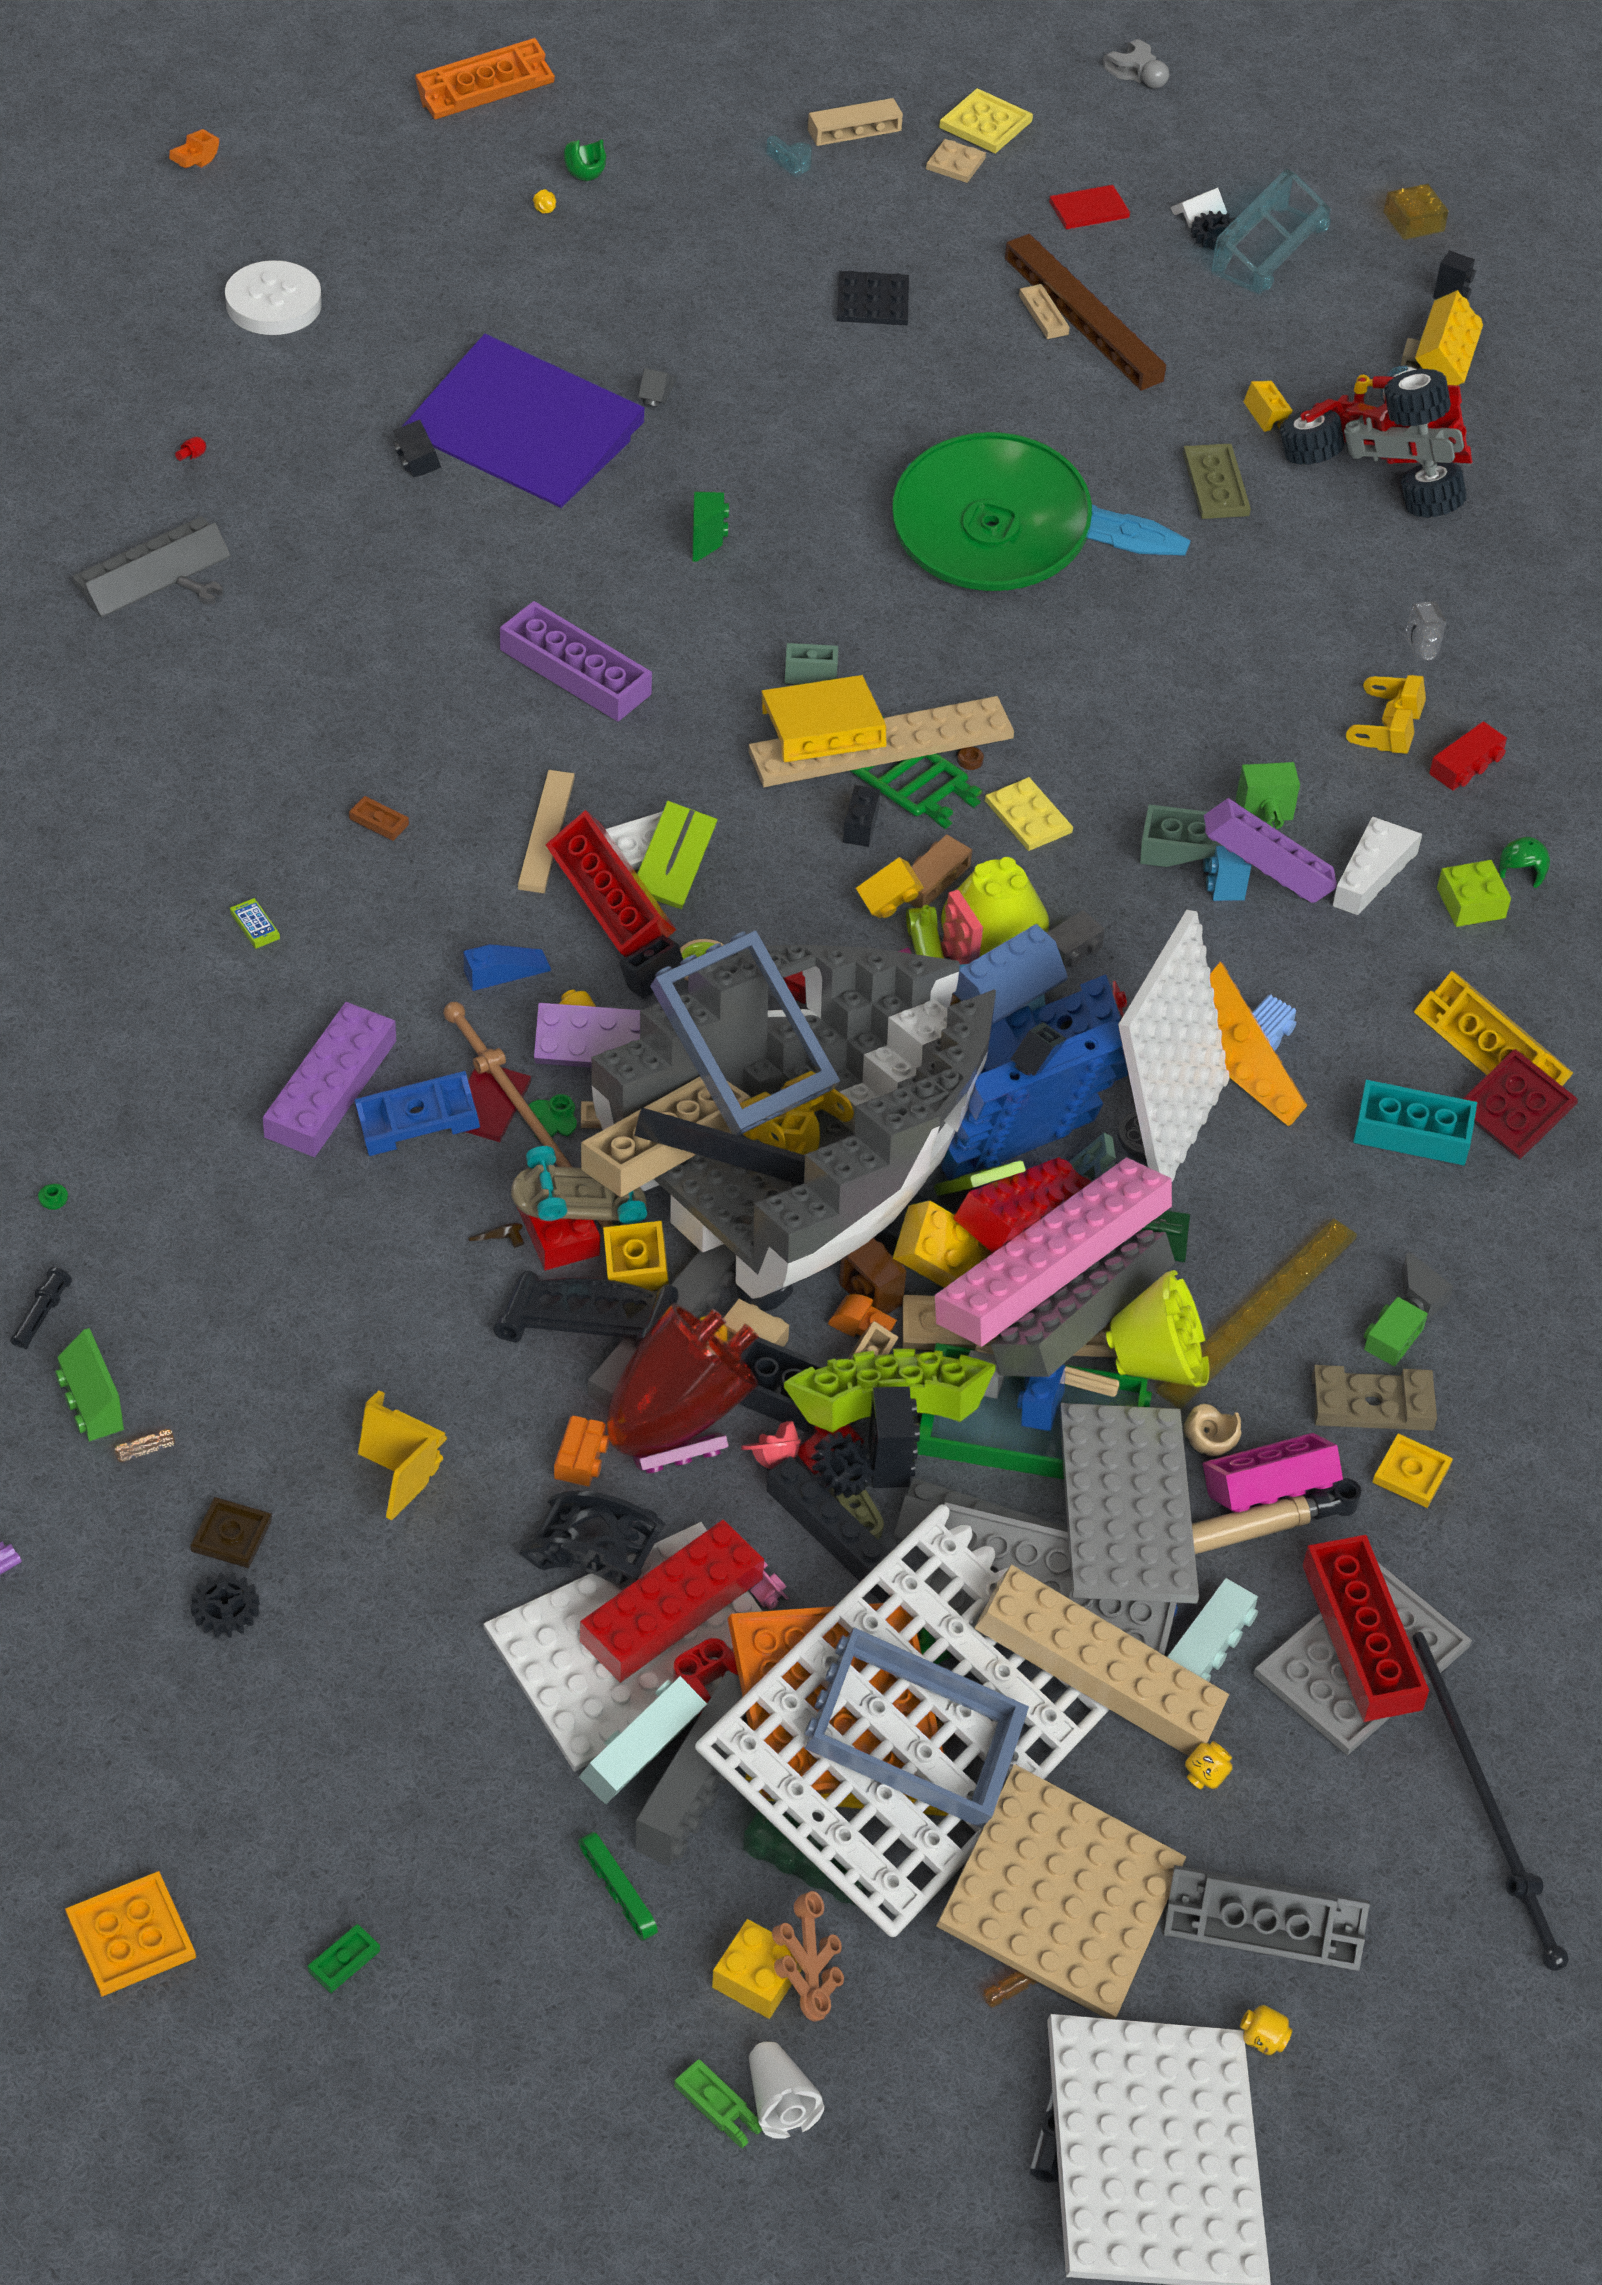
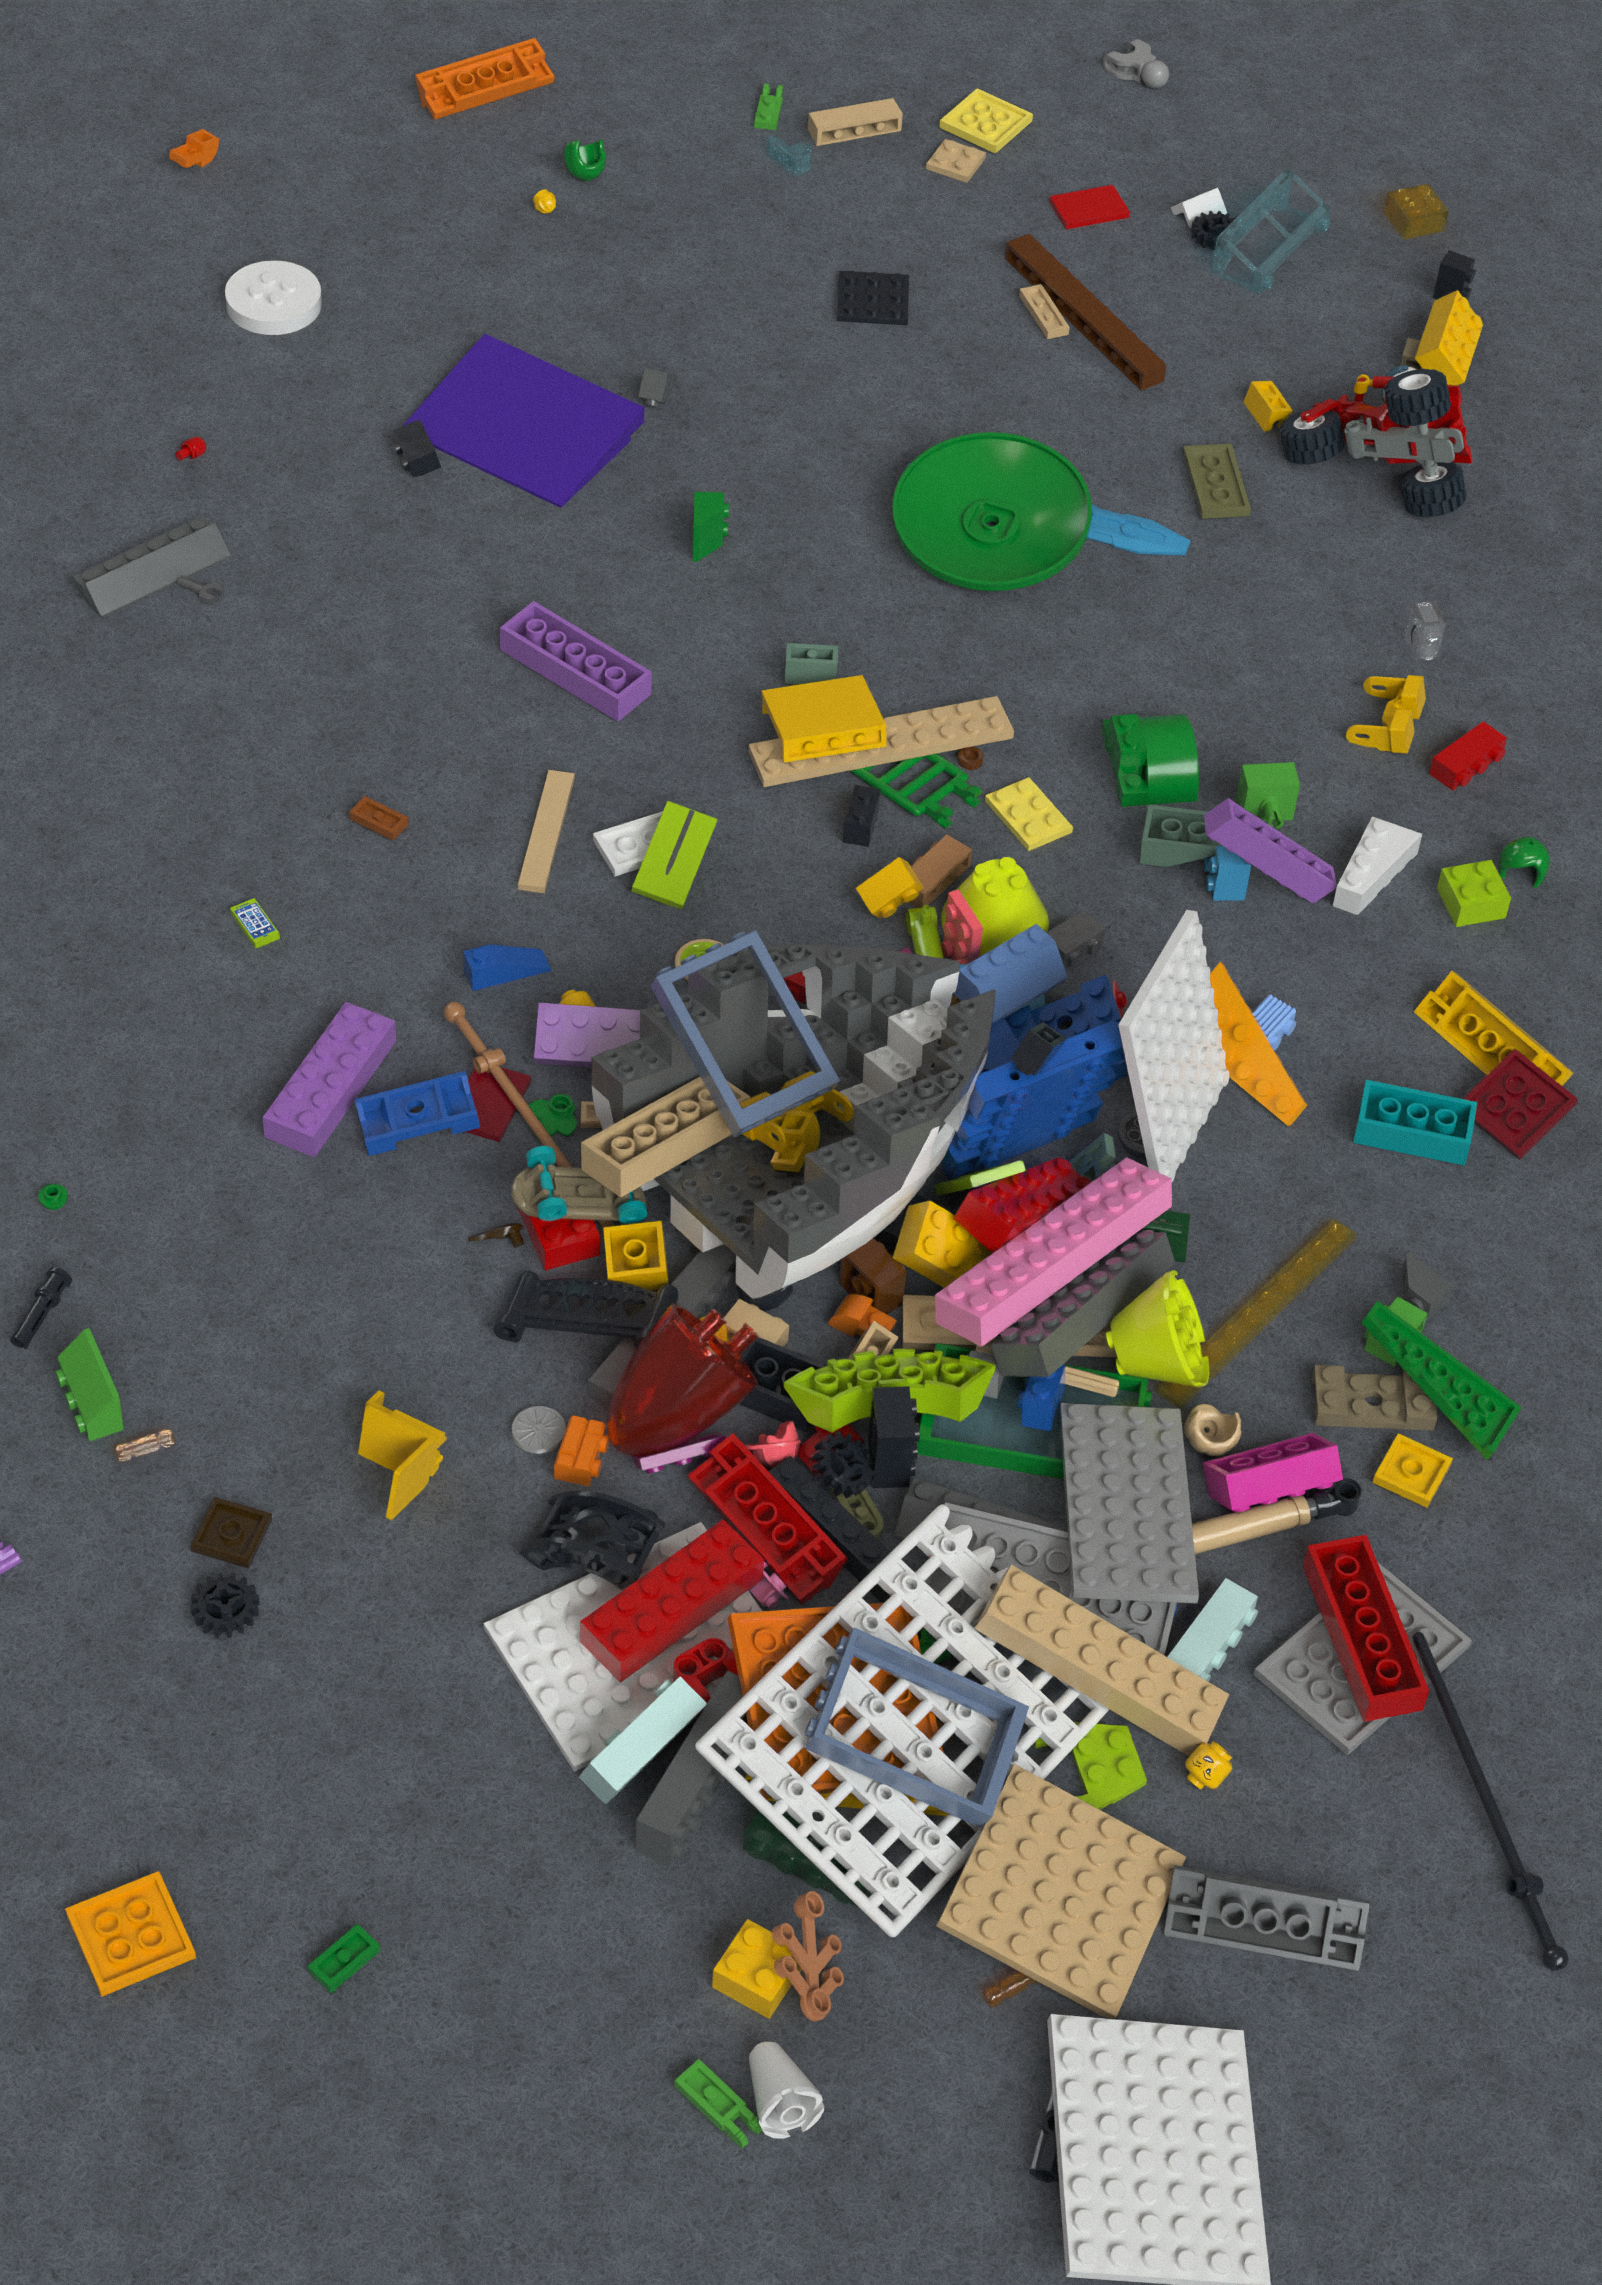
red brick [545,810,676,958] -> none
green beam [578,1832,658,1941] -> none
black brick [619,935,683,998] -> none
black tile [634,1107,805,1185] -> none
yellow head [1240,2005,1292,2055] -> none
none -> light grey wheel [512,1406,566,1454]
none -> red slope [687,1433,847,1605]
none -> bright green hinge [754,84,783,130]
none -> lime wing [1028,1722,1147,1810]
none -> green piece [1101,714,1199,807]
none -> green wing [1361,1301,1522,1460]

